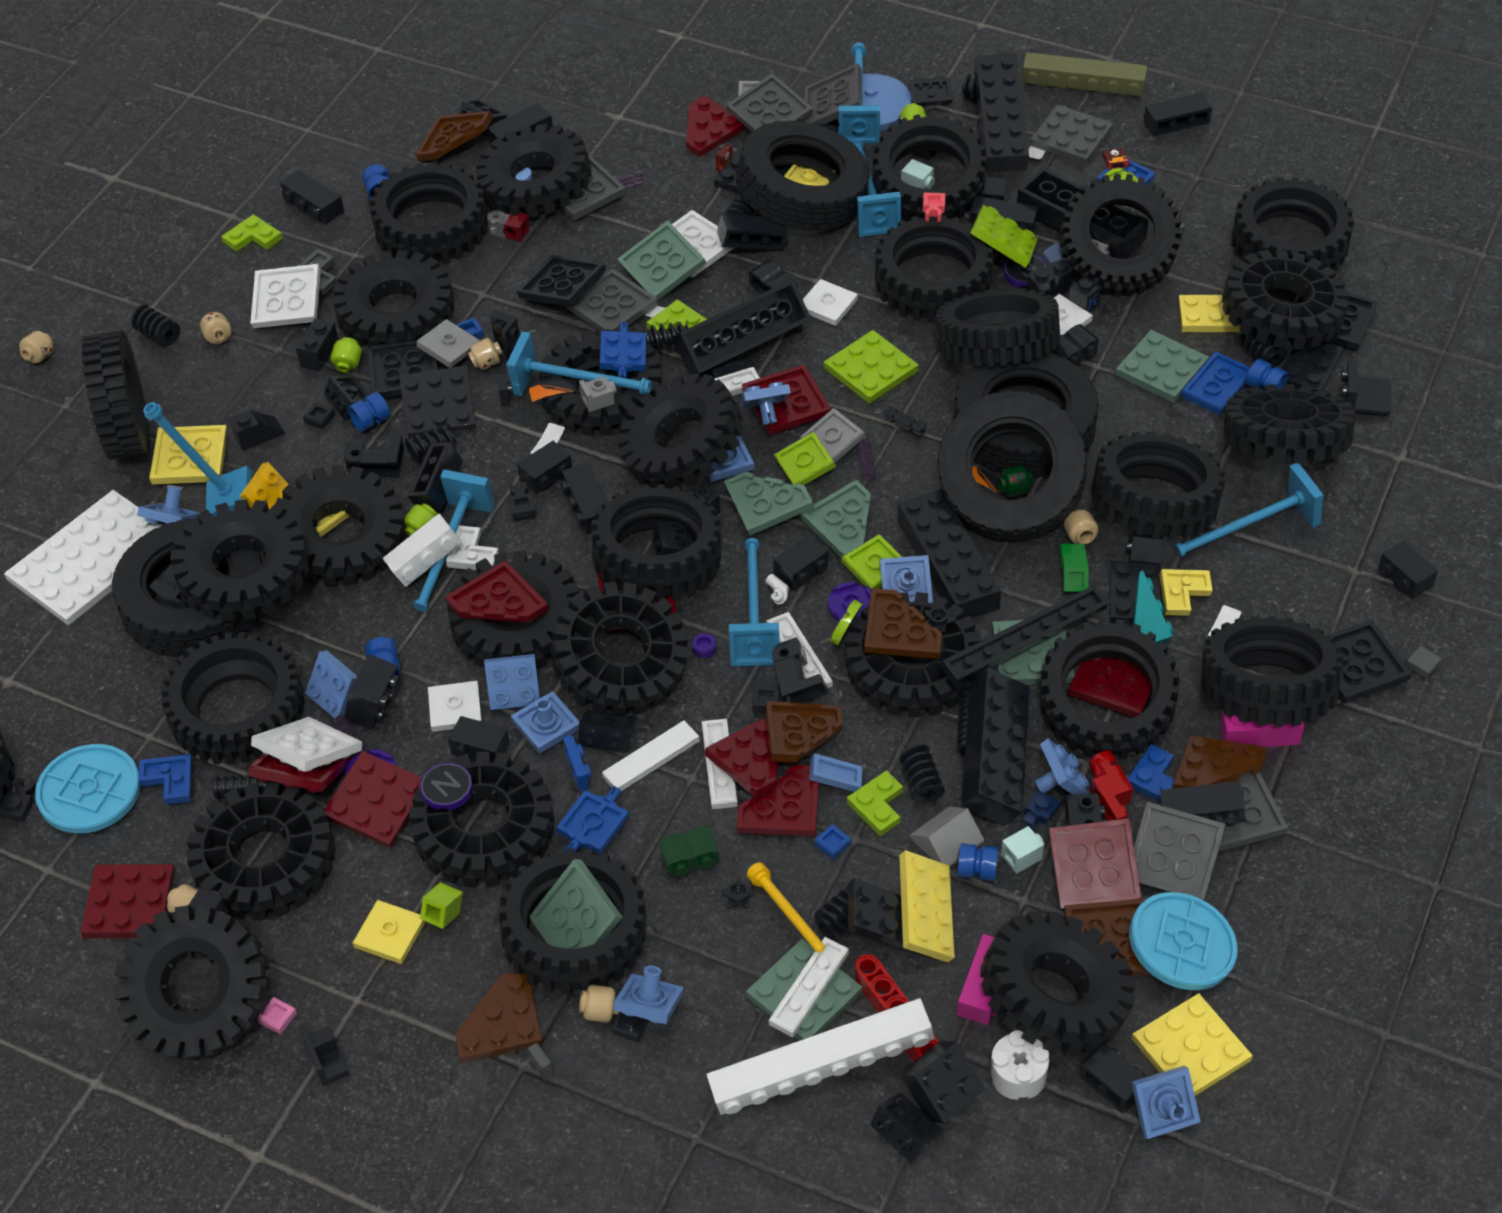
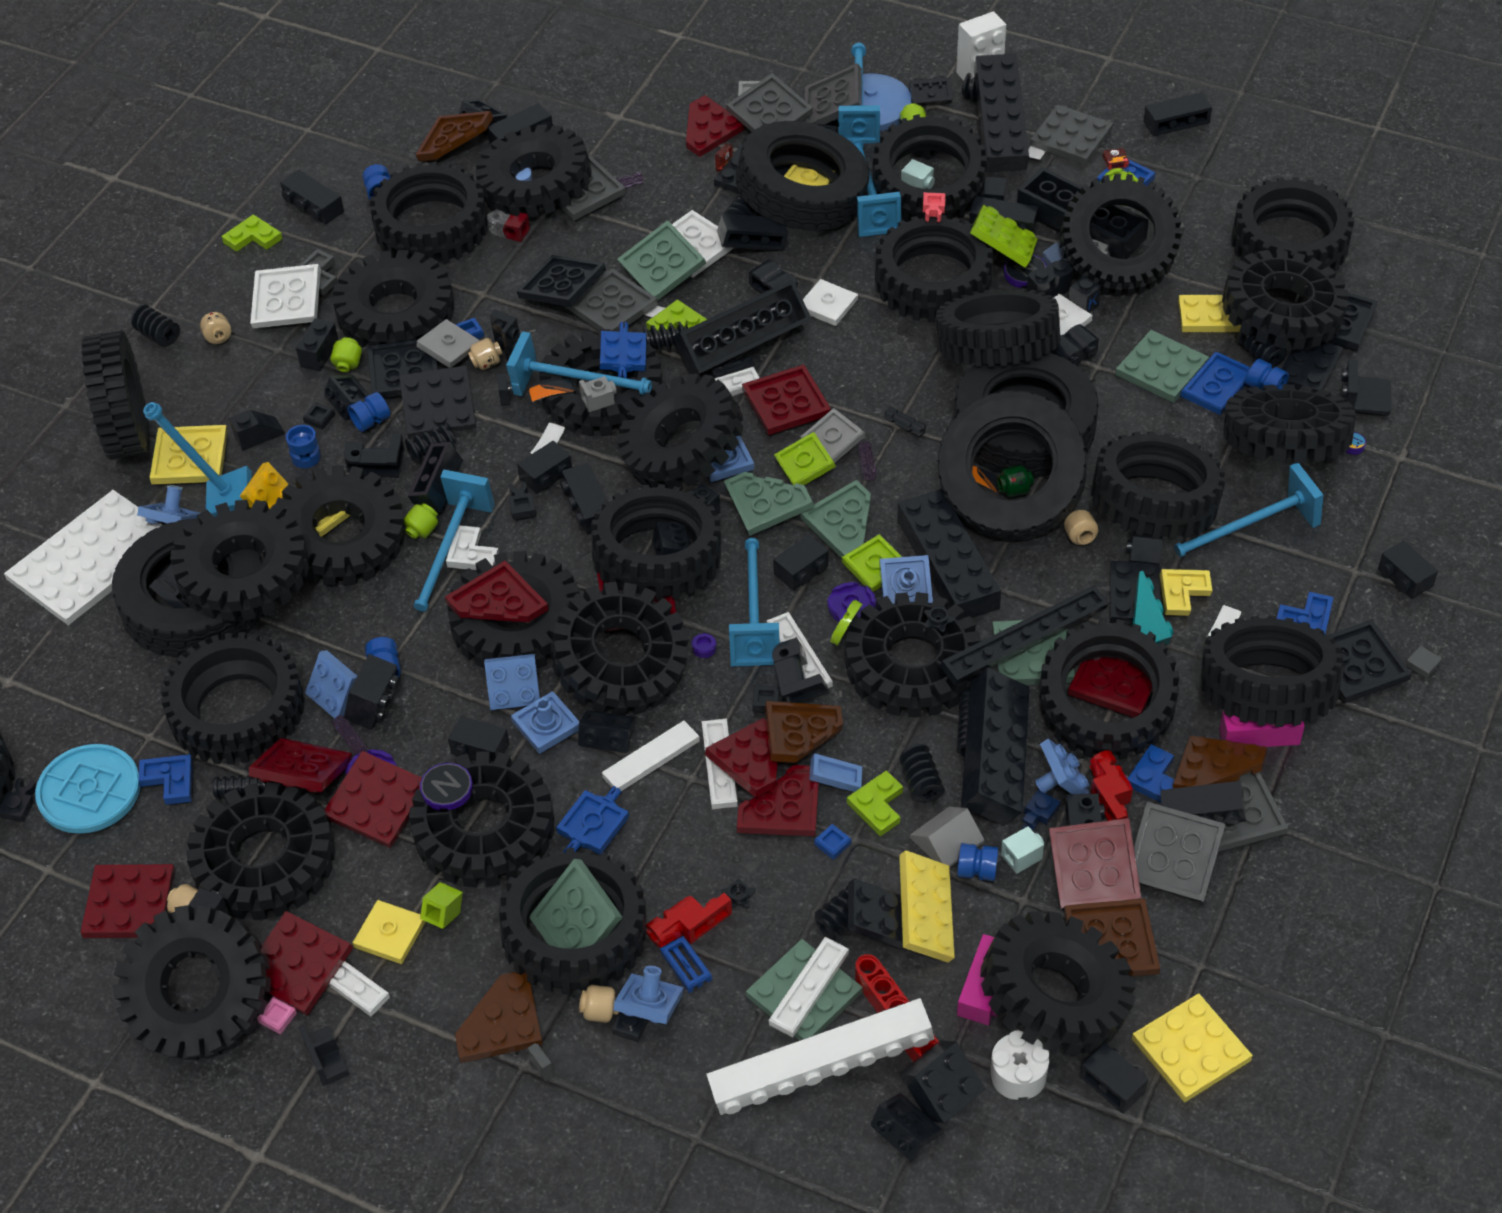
tan head [19,331,53,364] -> none
white plate [251,717,362,772] -> none
white brick [383,514,462,587] -> none
white plate [428,681,482,732] -> none
blue plate [563,735,592,792] -> none
dark green brick [659,826,720,877] -> none
medium blue plate [739,382,791,425] -> none
yellow piece [747,862,825,953] -> none
white arm [765,574,789,604] -> none
lime plate [824,330,919,404] -> none
reddish brown plate [864,588,942,659] -> none
olive brick [1022,52,1147,97] -> none
green slope [1059,544,1089,592] -> none
medium azure plate [1129,892,1238,990] -> none
medium blue plate [1131,1065,1200,1139] -> none
none -> dark red plate [260,911,353,1016]
none -> blue wheel [286,425,321,468]
none -> white tile [329,961,390,1016]
none -> red plate [646,893,732,948]
none -> blue tile [660,936,712,993]
none -> white brick [956,11,1006,80]
none -> blue plate [1277,592,1334,636]
none -> tile [1346,432,1366,455]

